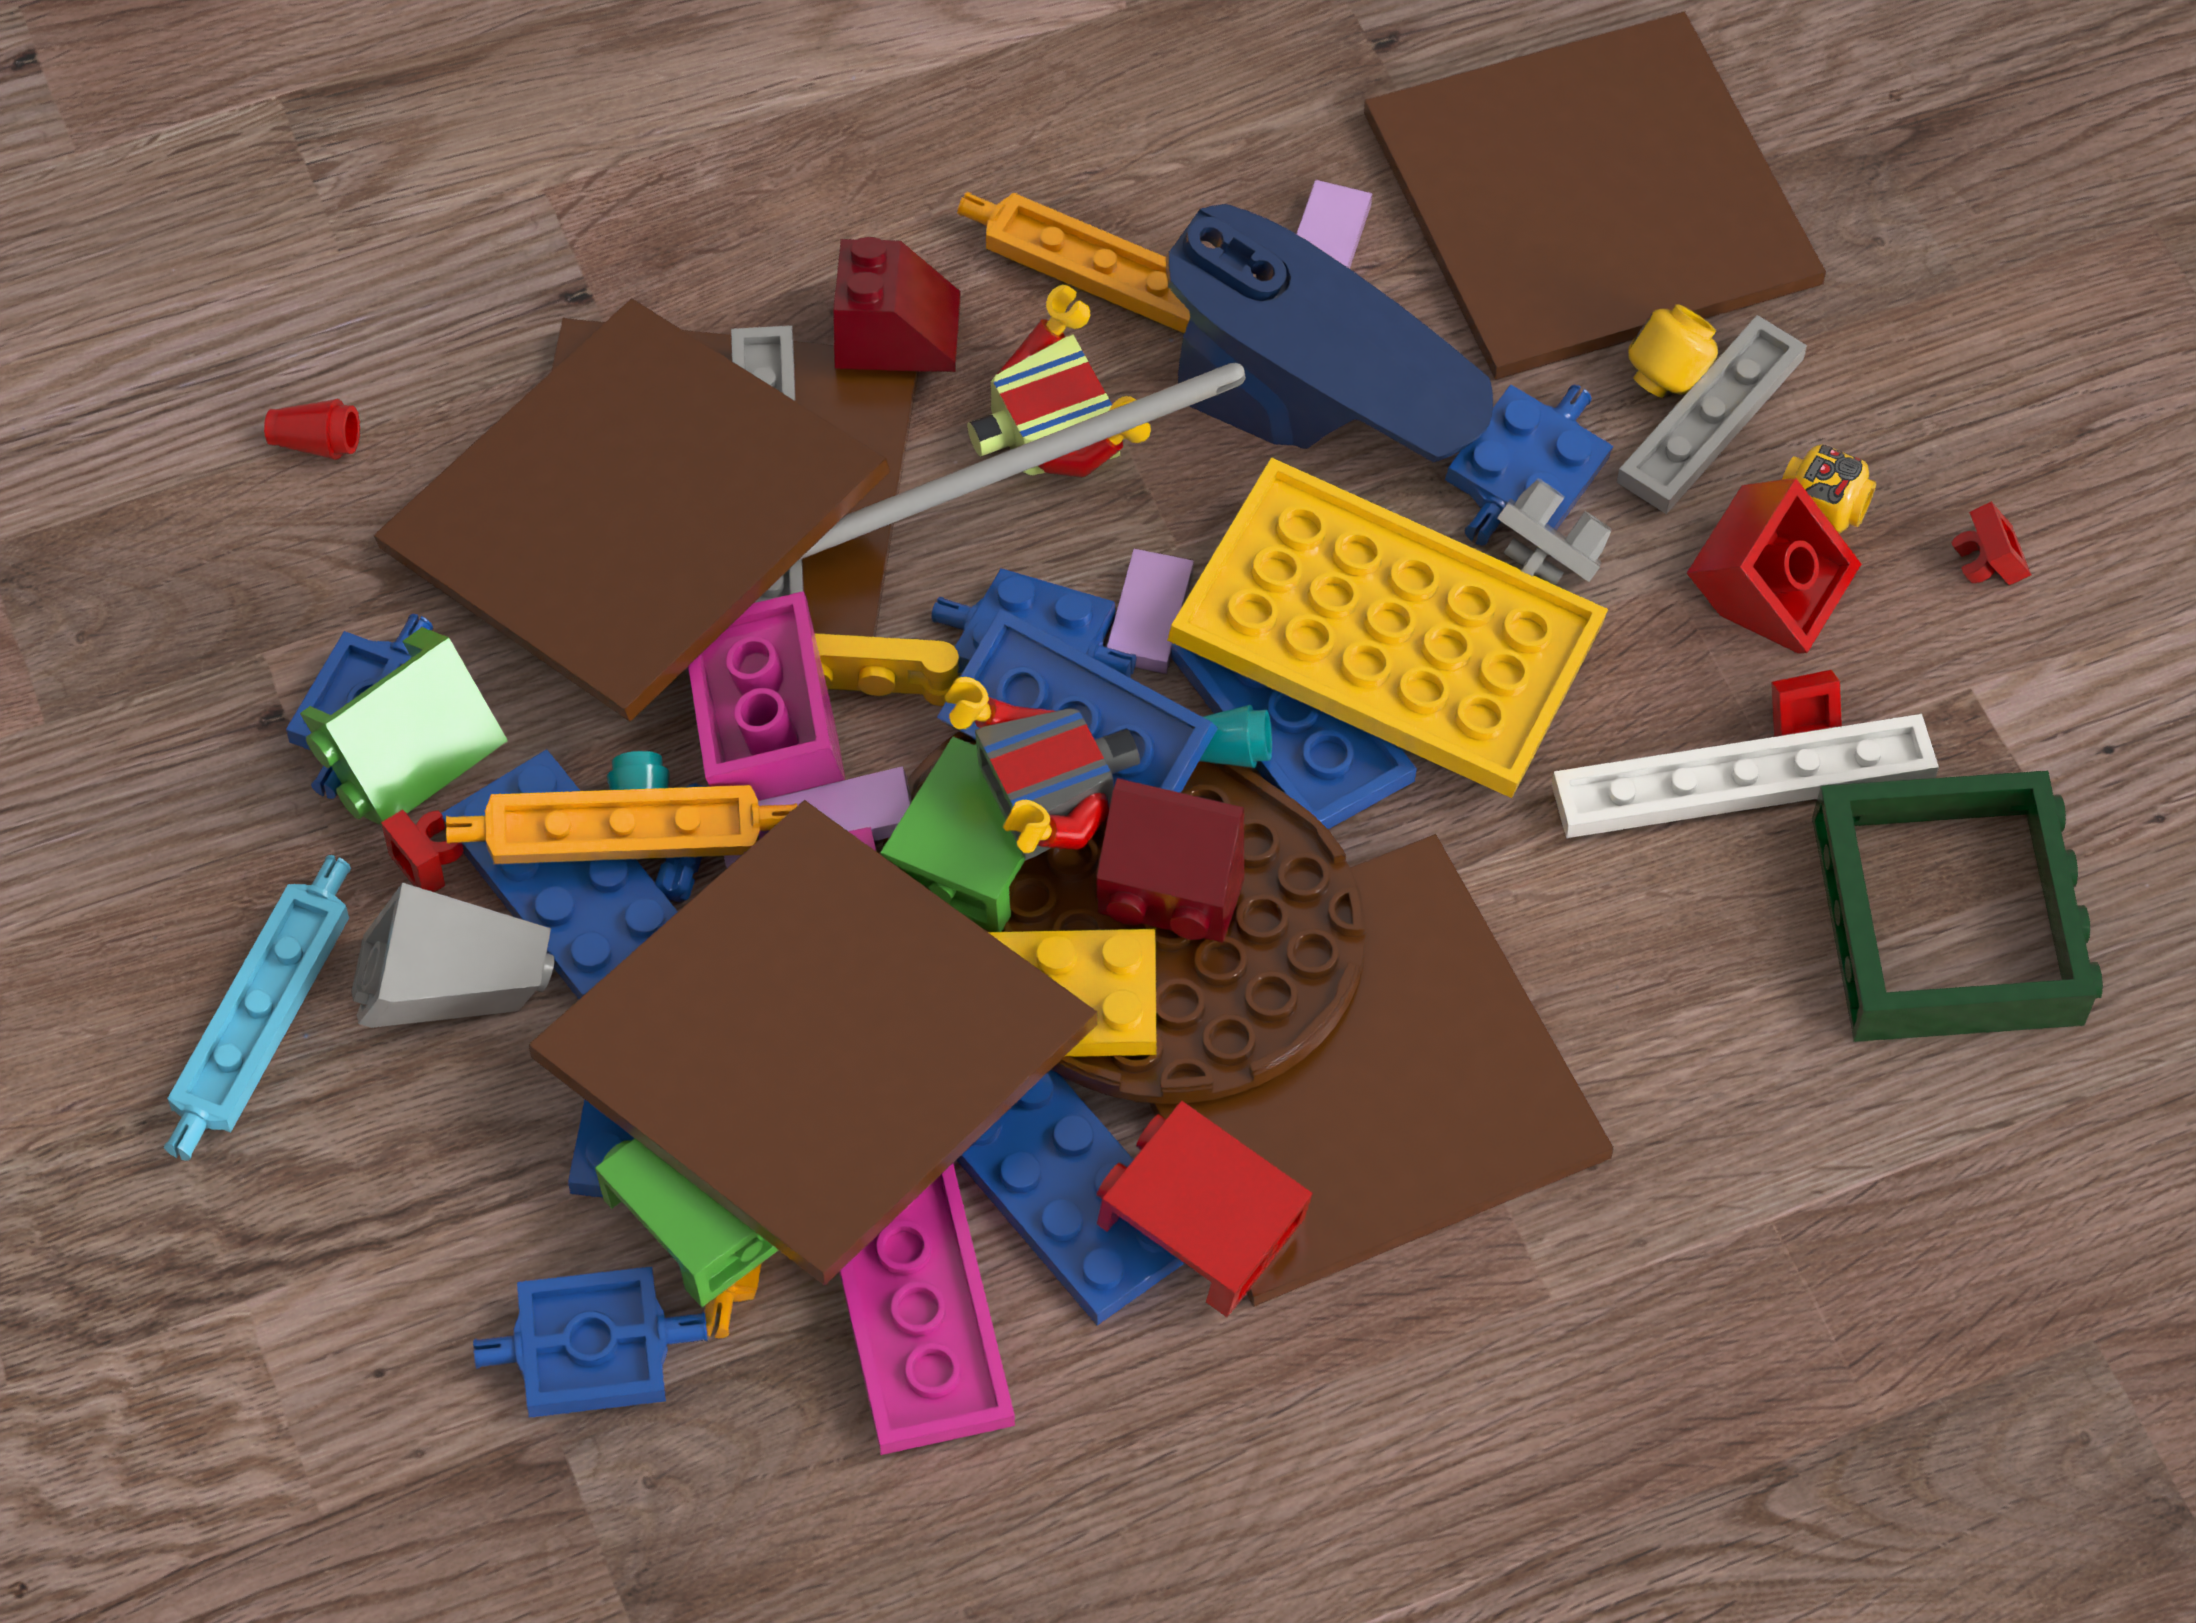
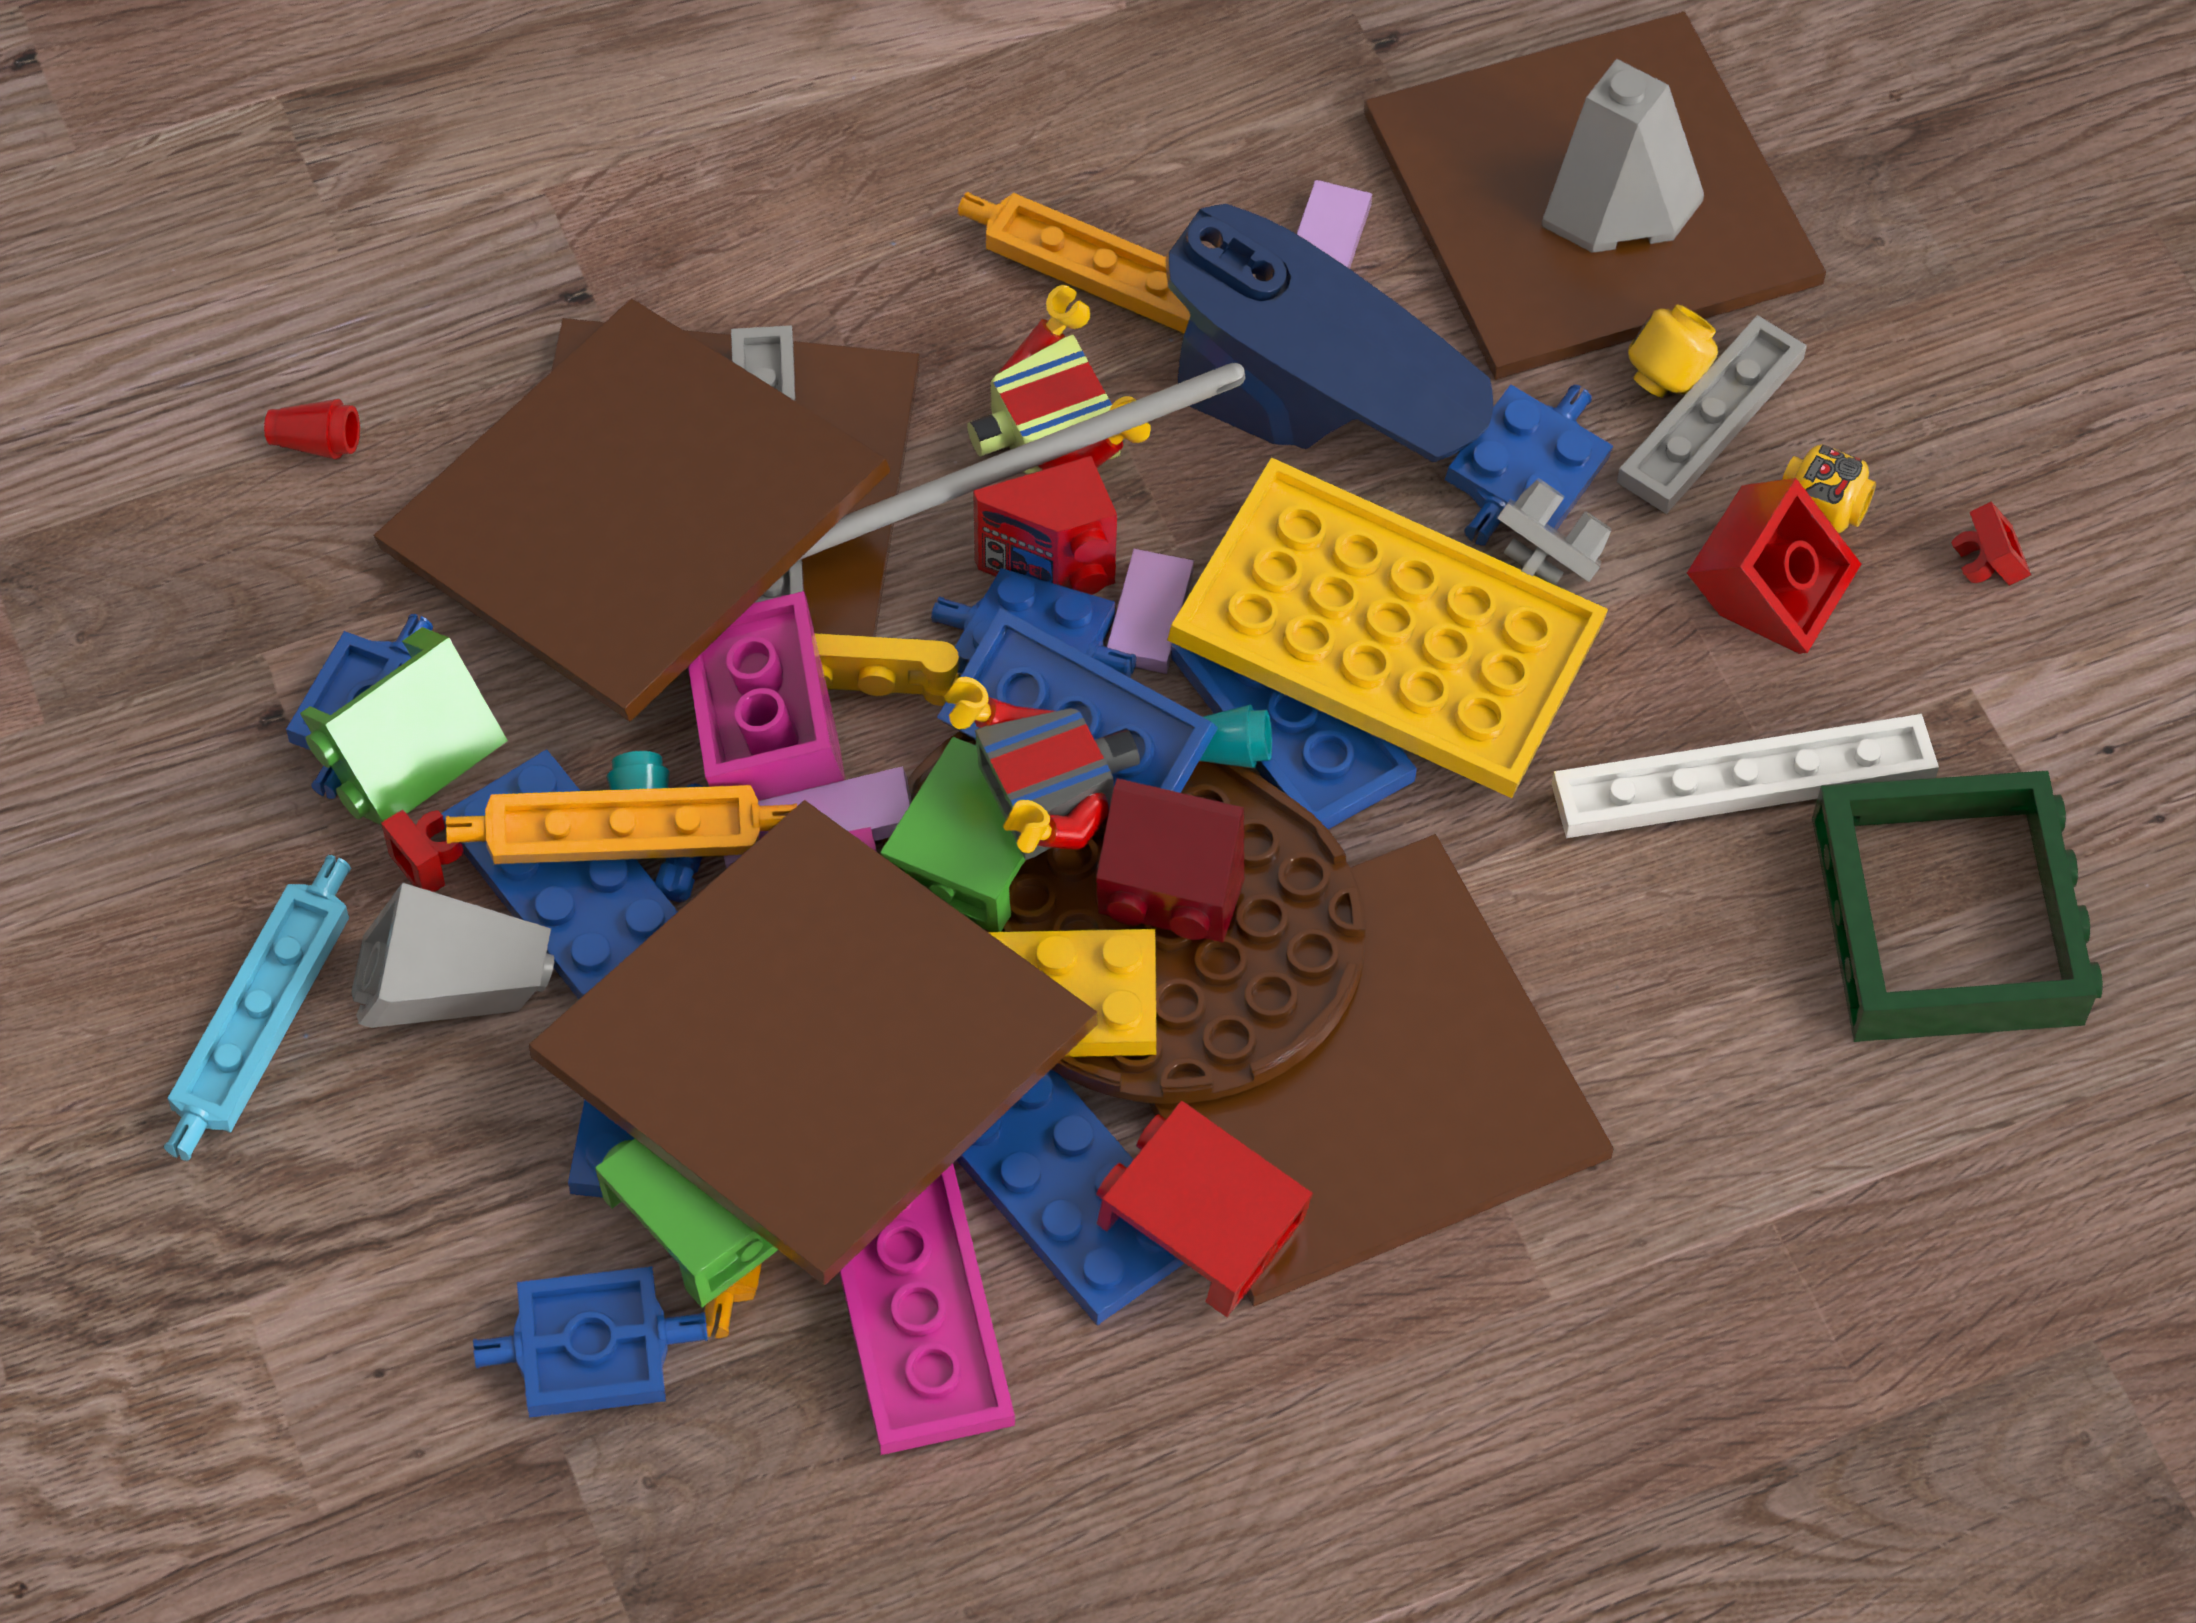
dark red slope [833,237,961,372] -> none
red tile [1771,670,1842,737] -> none
none -> red slope [973,456,1117,595]
none -> light grey slope [1542,59,1704,253]

